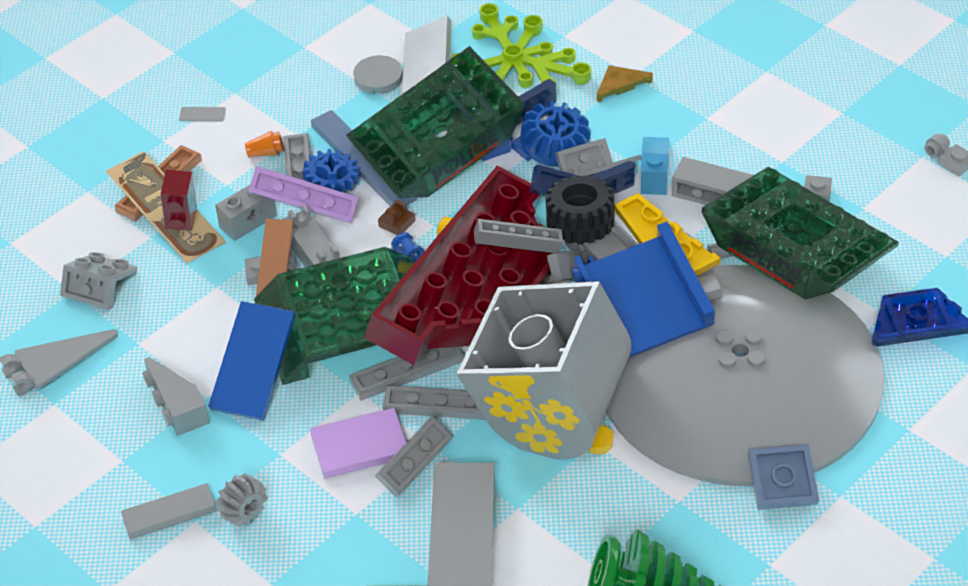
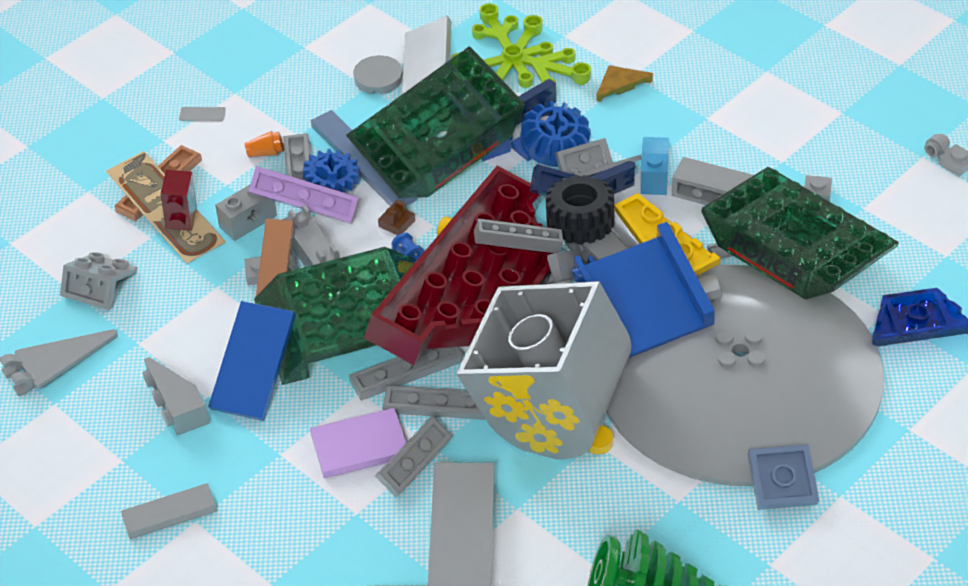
light grey gear [215,473,268,527] -> none

